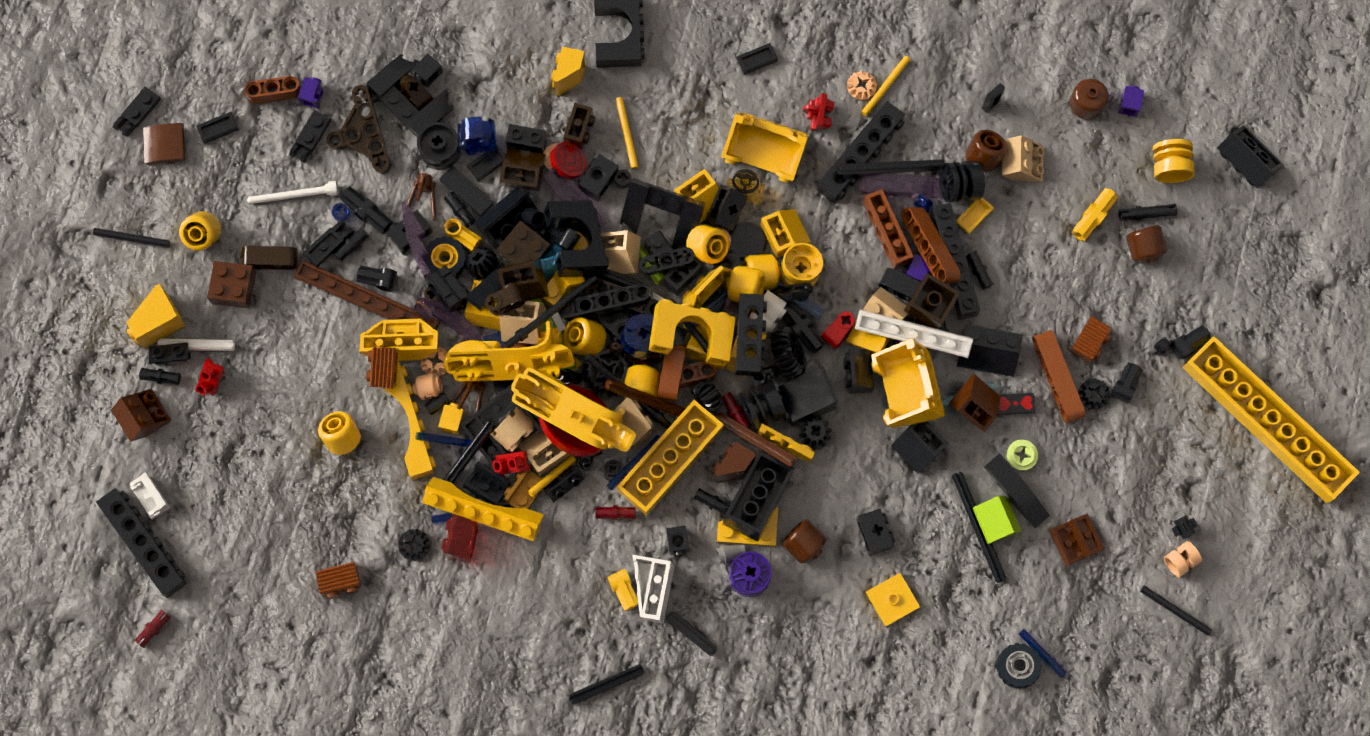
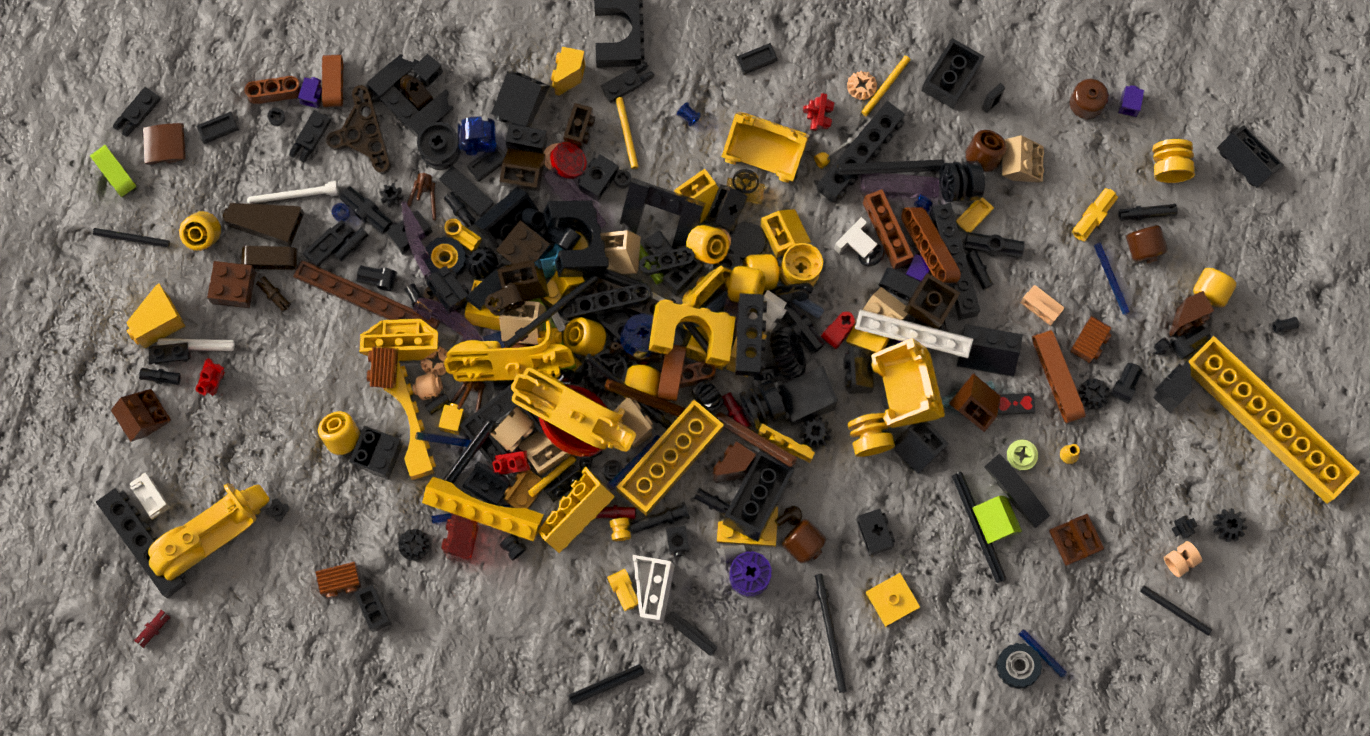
none -> lime beam [89,145,137,198]
none -> yellow piece [148,483,269,581]
none -> dark brown slope [222,203,304,247]
none -> dark brown pin [256,276,291,312]
none -> black plate [266,498,289,522]
none -> black bush [267,107,285,126]
none -> dark orange beam [322,55,343,107]
none -> black slope [349,426,403,480]
none -> black brick [354,585,391,632]
none -> black gear [379,183,404,208]
none -> black pin [404,284,426,309]
none -> black slope [491,71,550,127]
none -> black wheel [500,534,527,561]
none -> yellow wedge [538,466,615,553]
none -> black hinge [601,62,655,103]
none -> yellow wheel [609,518,631,542]
none -> black pin [629,502,690,534]
none -> clear blue bush [676,102,701,127]
none -> dark brown plate [775,506,802,526]
none -> yellow hinge [814,137,854,169]
none -> black bar [815,574,847,693]
none -> white piece [834,217,885,267]
none -> yellow wheel [847,413,895,457]
none -> black brick [921,38,985,109]
none -> black piece [965,232,1024,259]
none -> light nougat panel [1020,285,1064,326]
none -> yellow cone [1060,444,1080,464]
none -> clear blue bar [1094,243,1130,315]
none -> black slope [1153,361,1192,413]
none -> reddish brown slope [1169,291,1214,337]
none -> yellow head [1193,268,1237,308]
none -> black gear [1213,508,1248,542]
none -> black pin [1272,317,1299,334]

